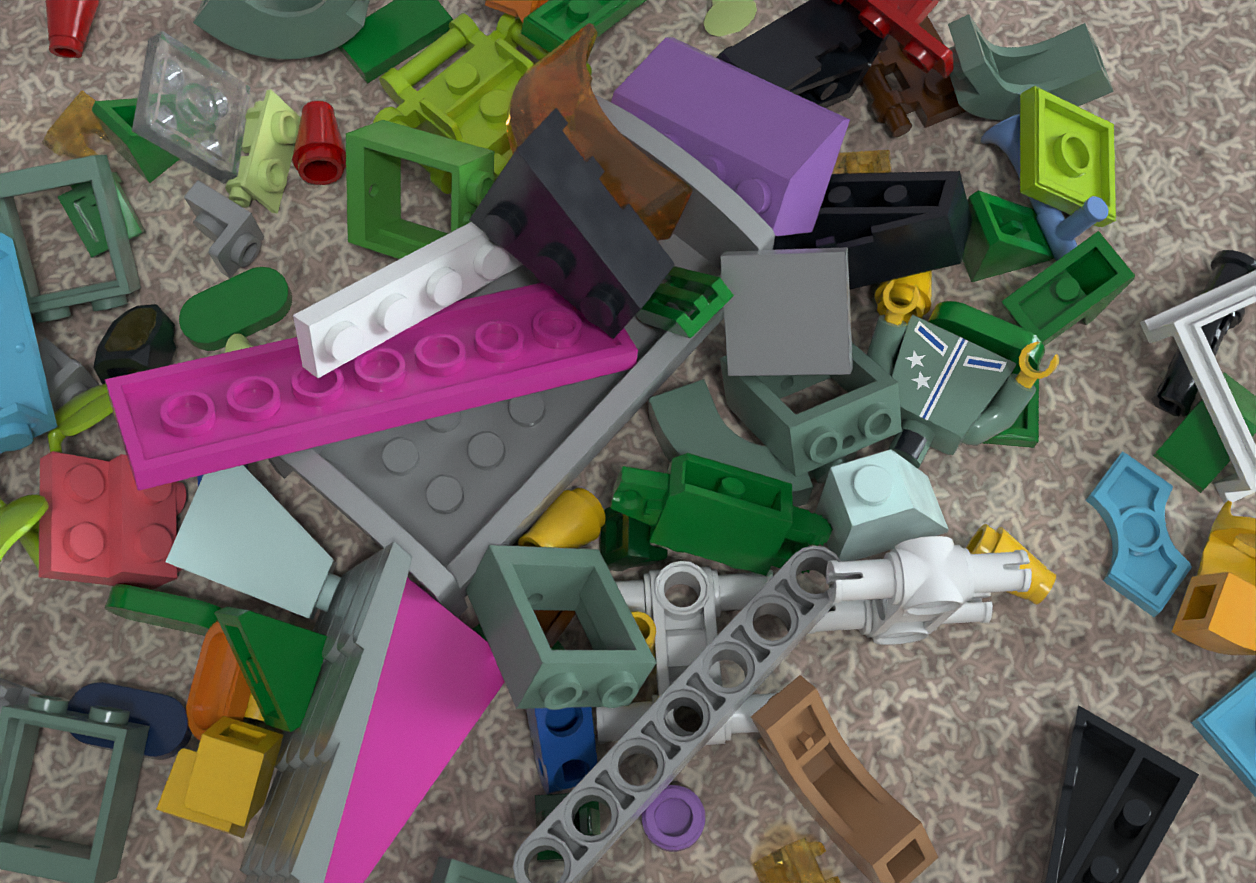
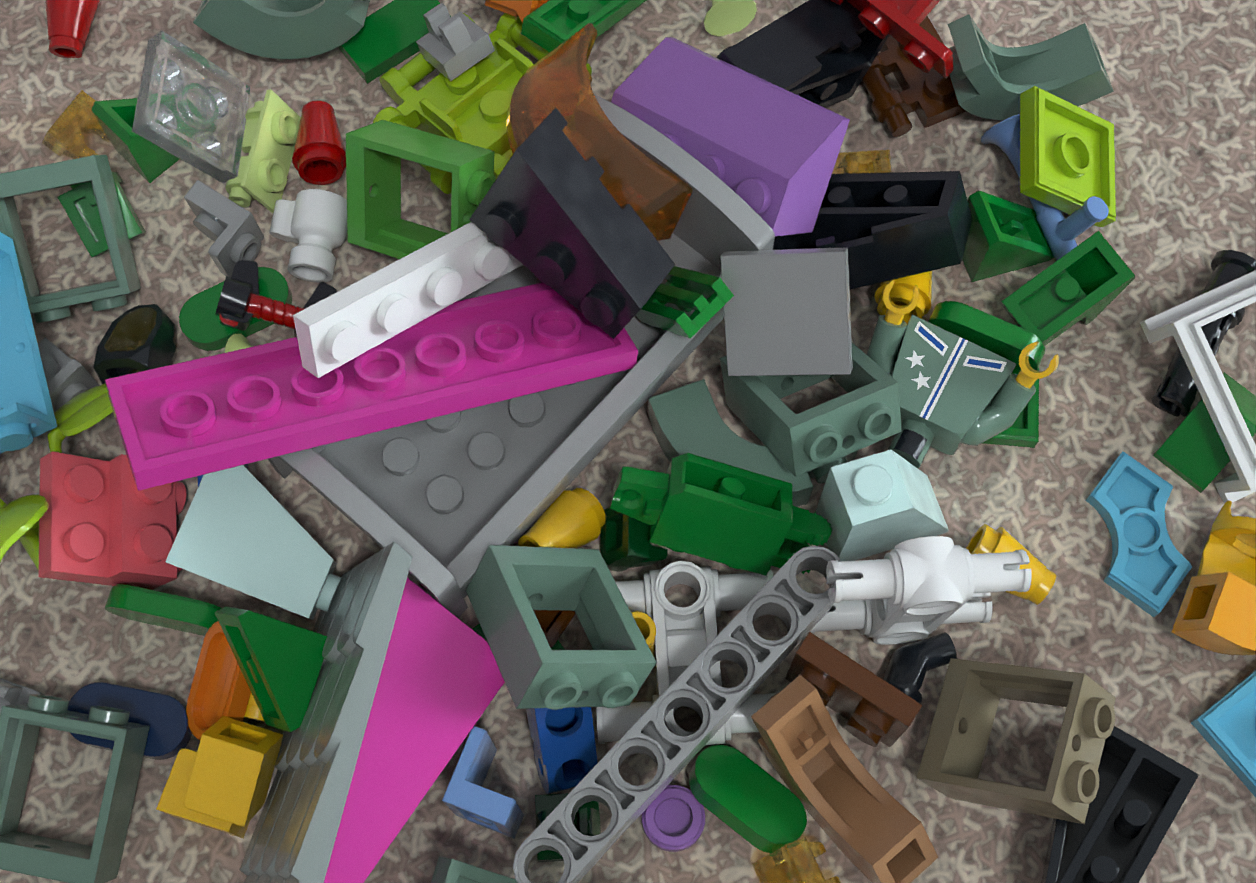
none -> black piece [215,260,337,337]
none -> white piece [269,189,347,283]
none -> light grey tile [416,3,495,81]
none -> medium blue panel [442,726,524,839]
none -> green tile [689,745,807,854]
none -> reddish brown plate [785,632,923,748]
none -> black arm [883,632,957,704]
none -> dark tan window [916,658,1116,824]

